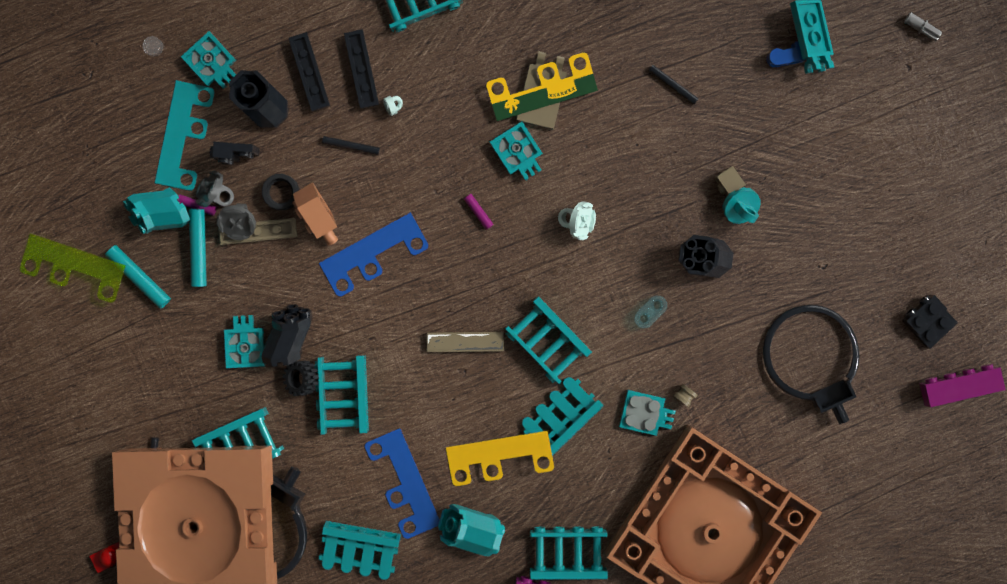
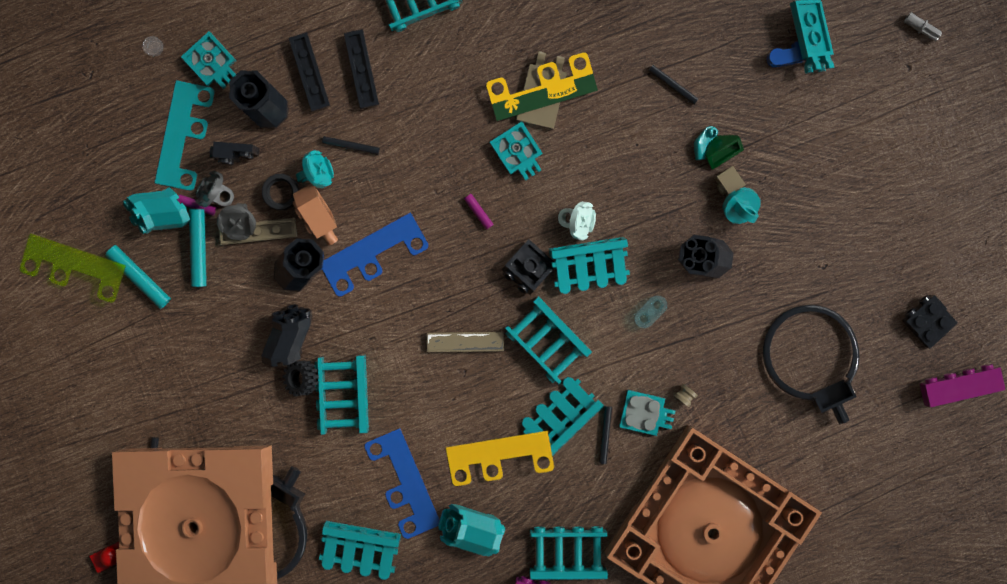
teal fence [192,407,284,459] -> none
teal piece [224,315,266,368] -> none
light aqua tile [383,96,403,116] -> none
none -> black brick [274,238,324,291]
none -> teal tile [296,150,334,188]
none -> black plate [501,239,555,295]
none -> teal fence [549,237,630,294]
none -> black bar [599,406,612,464]
none -> teal arm [694,126,718,160]
none -> dark green slope [705,135,744,170]

